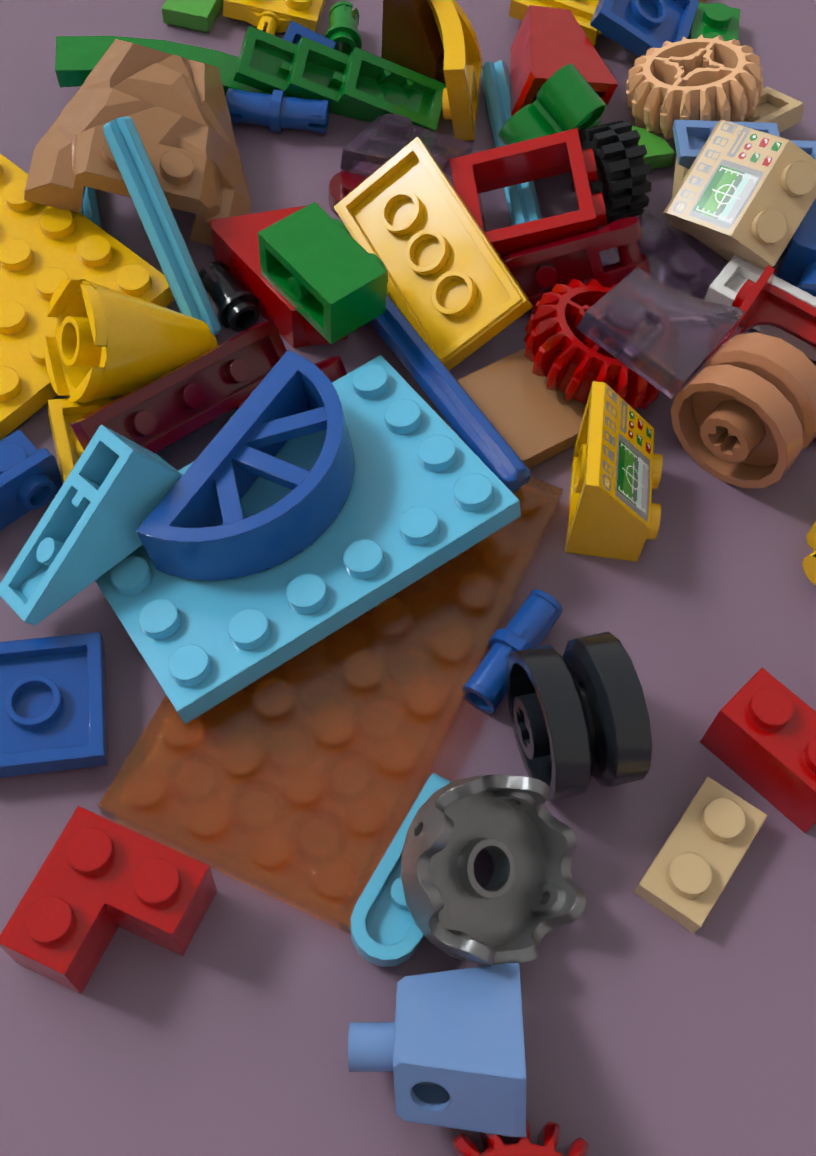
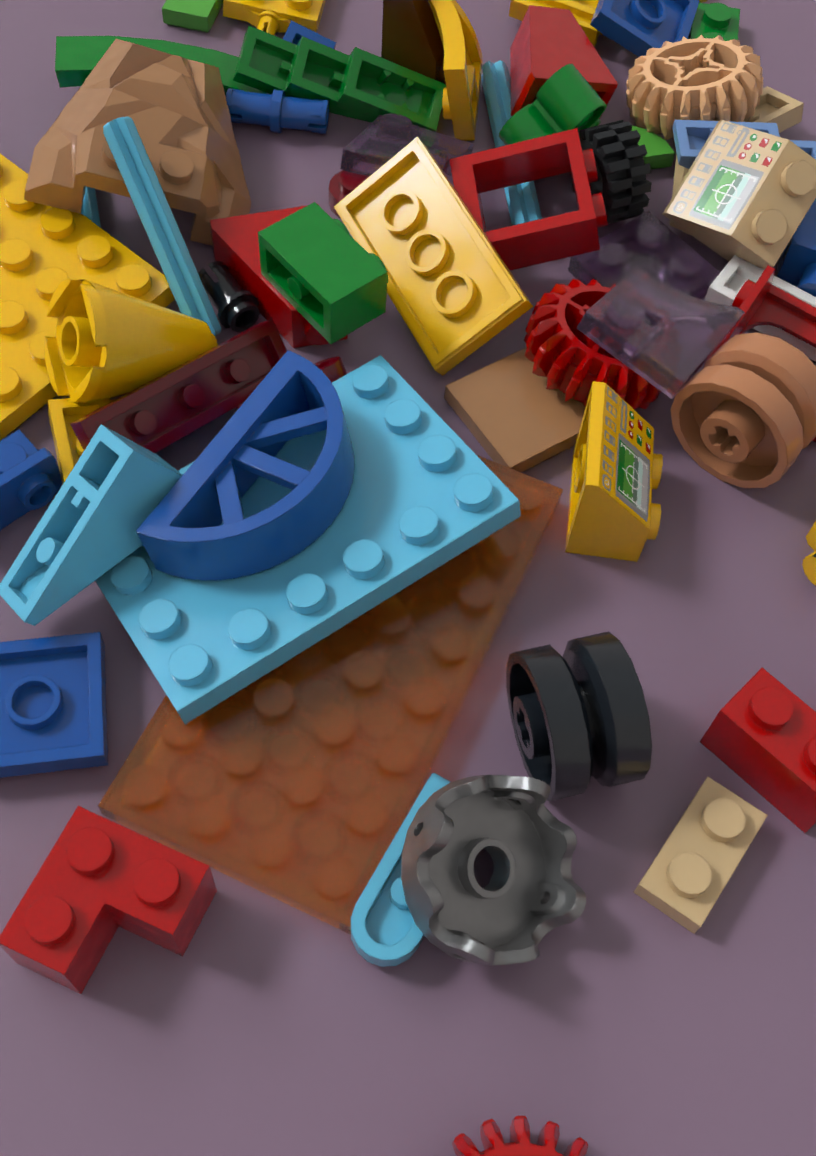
green pin [324,1,362,55] -> none
medium blue torso [348,963,527,1137] -> none
blue axle [370,296,531,493] -> none
blue pin [461,589,563,714] -> none
dark red plate [501,217,651,308] -> none

